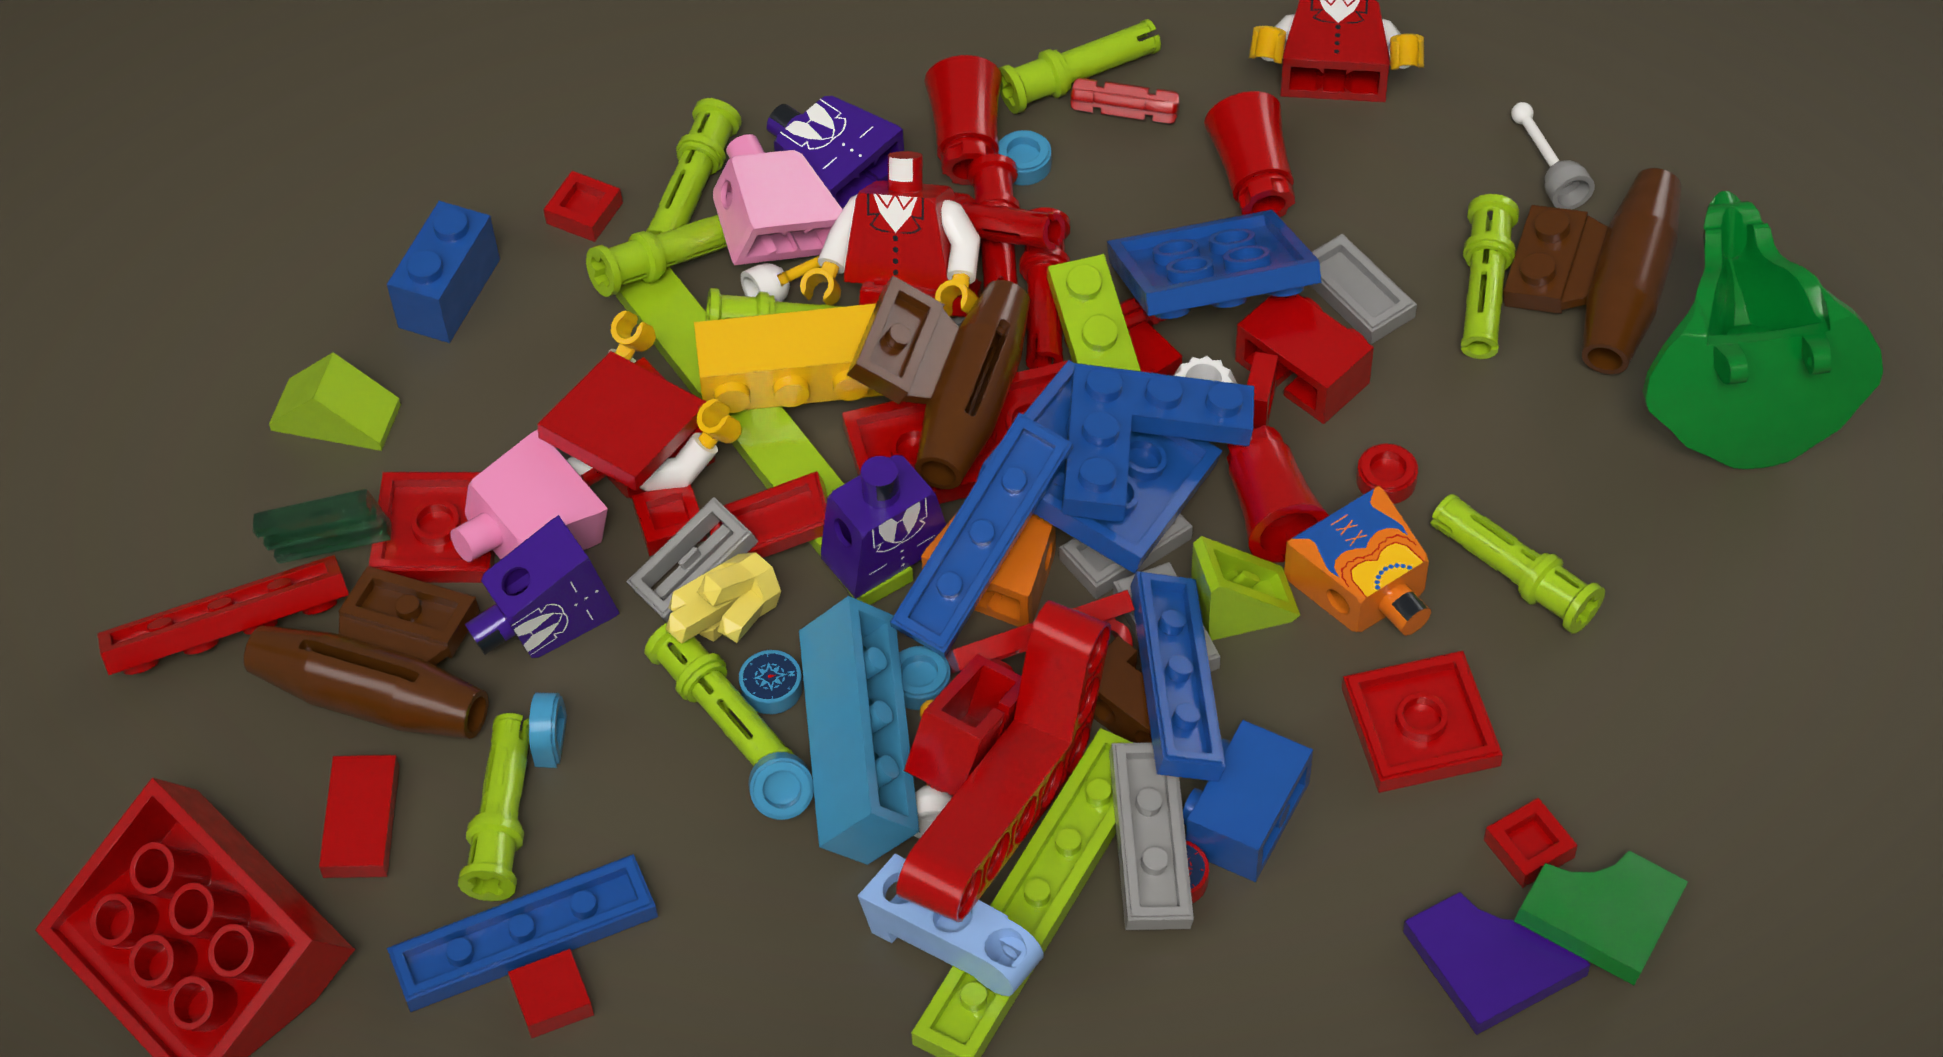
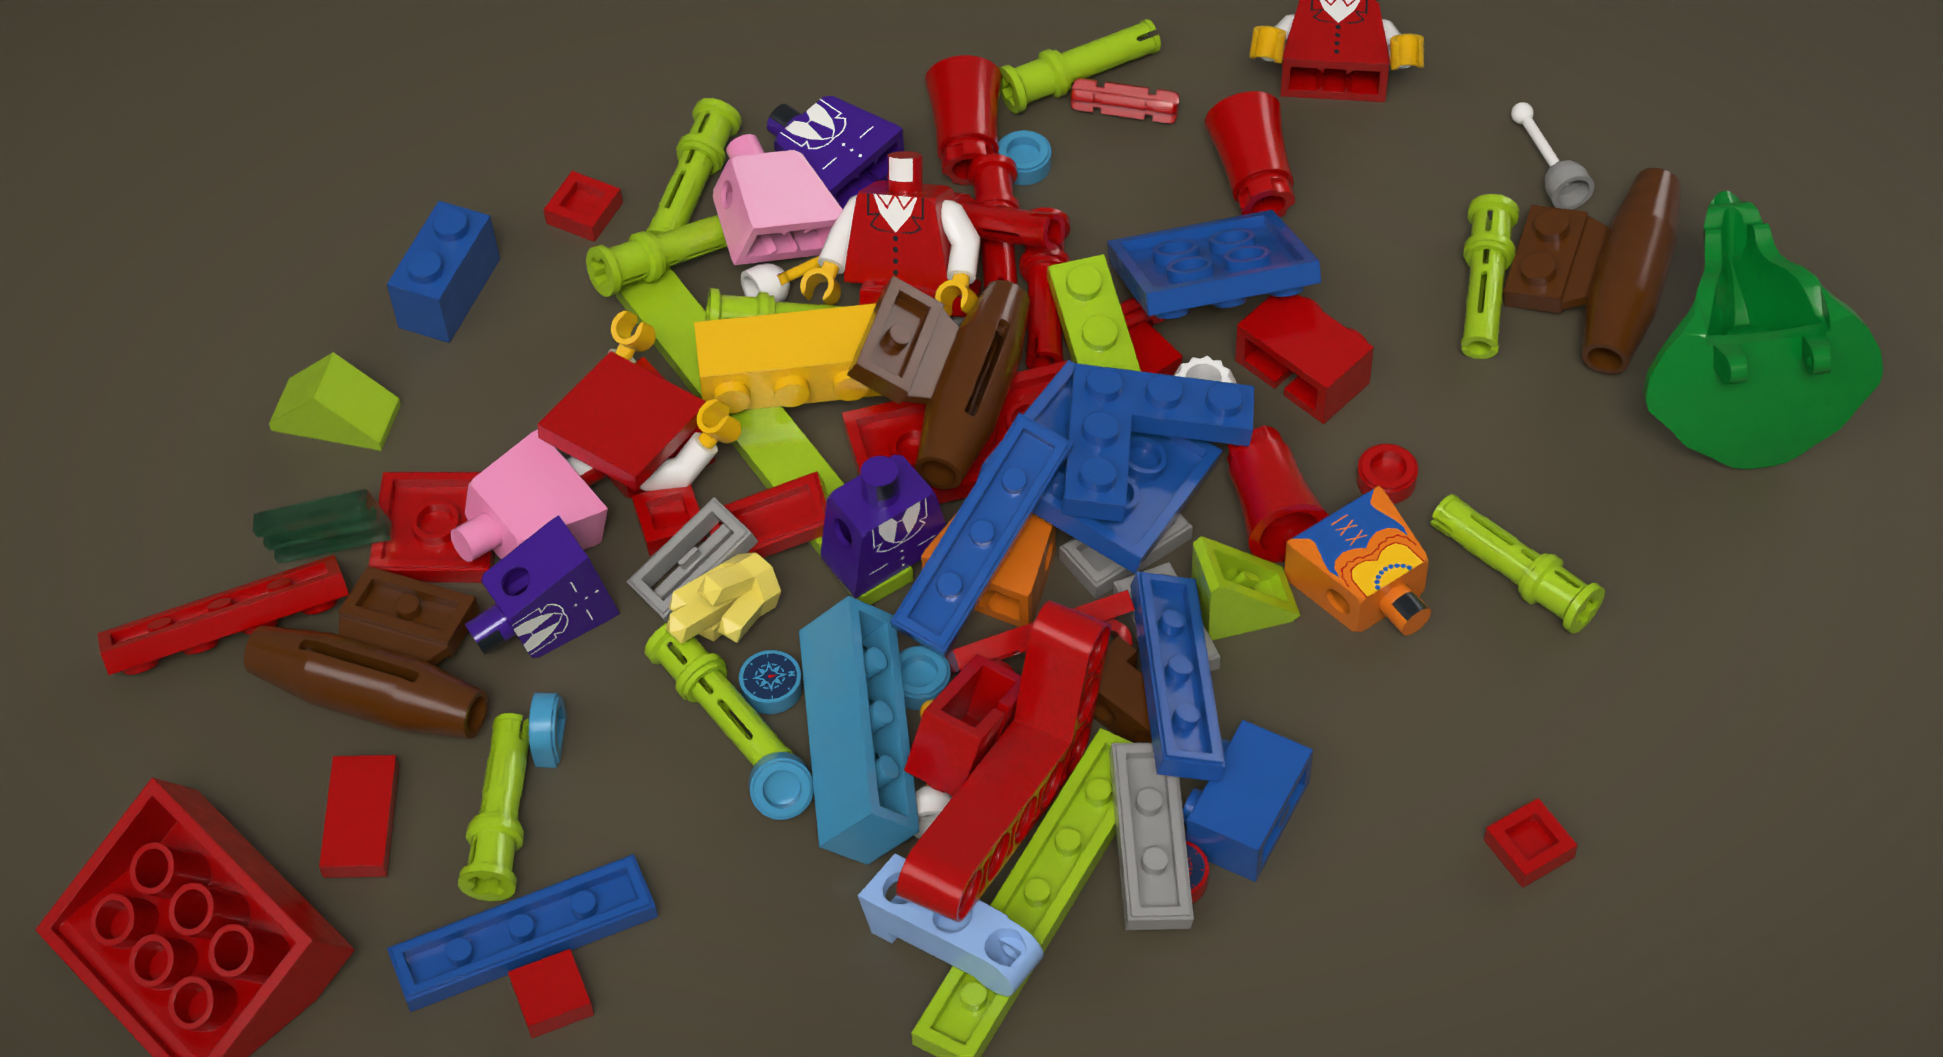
red tile [1247,352,1278,429] -> none
light grey tile [1310,234,1417,345] -> none
red tile [1342,651,1503,793] -> none
dark purple tile [1403,892,1590,1035] -> none
green tile [1514,851,1688,986] -> none

